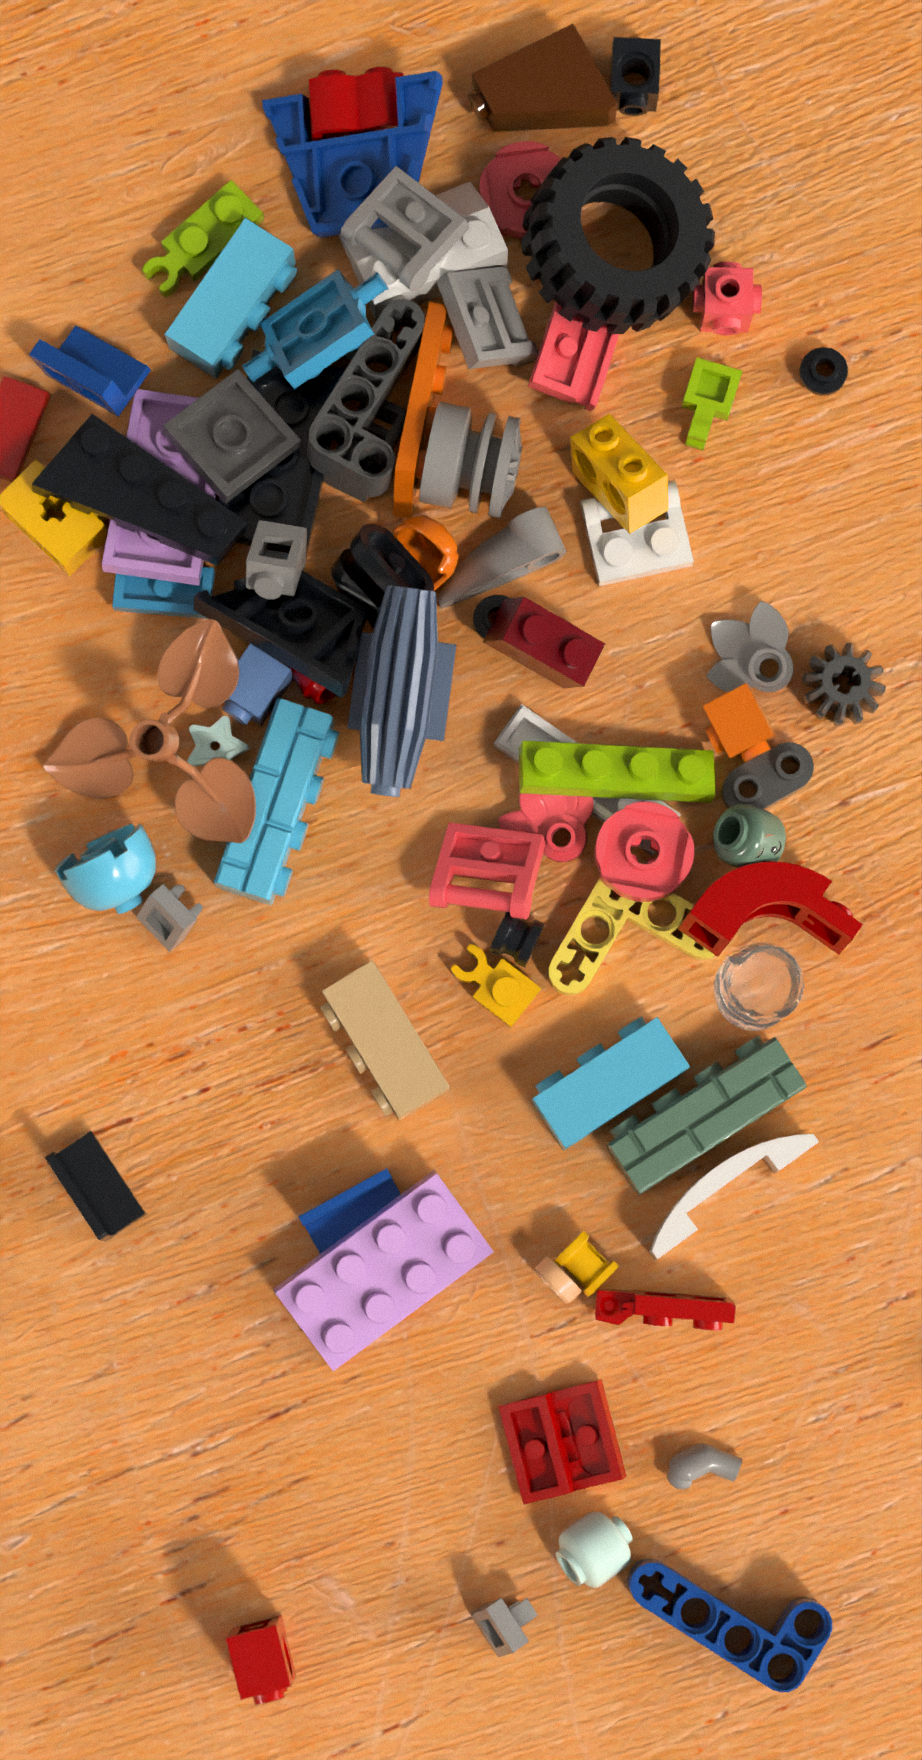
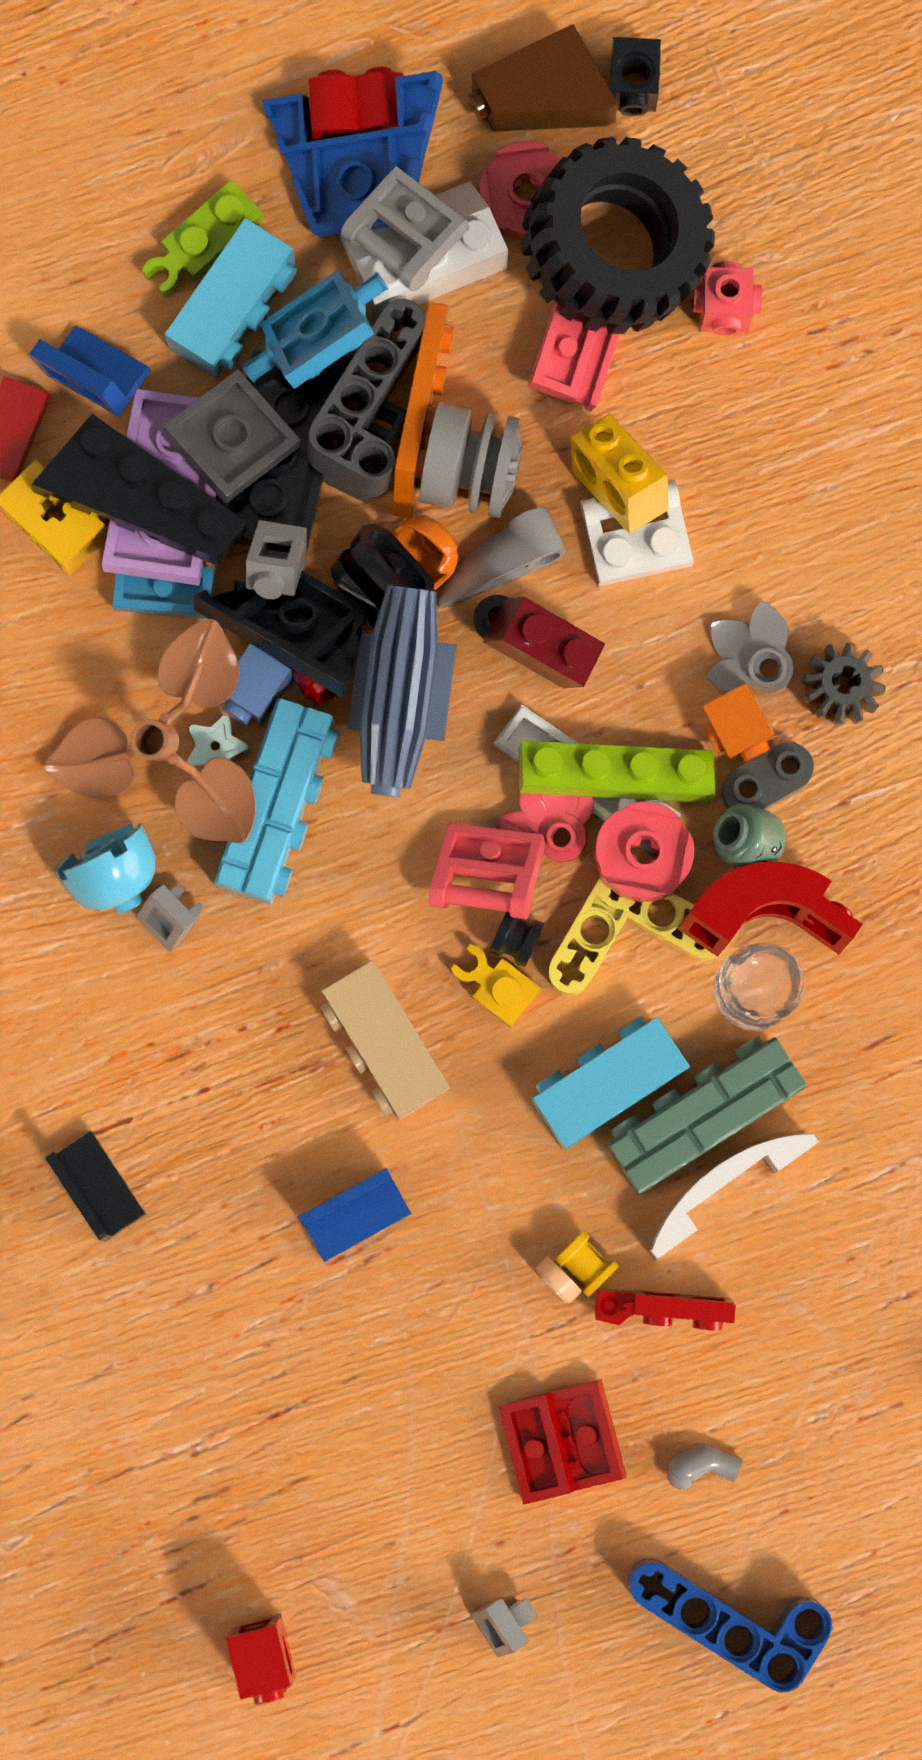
lavender plate [273,1170,494,1371] -> none
light grey plate [436,267,538,369] -> none
light aqua head [555,1511,633,1588] -> none
lime plate [682,357,742,451] -> none
black plate [799,347,848,396] -> none

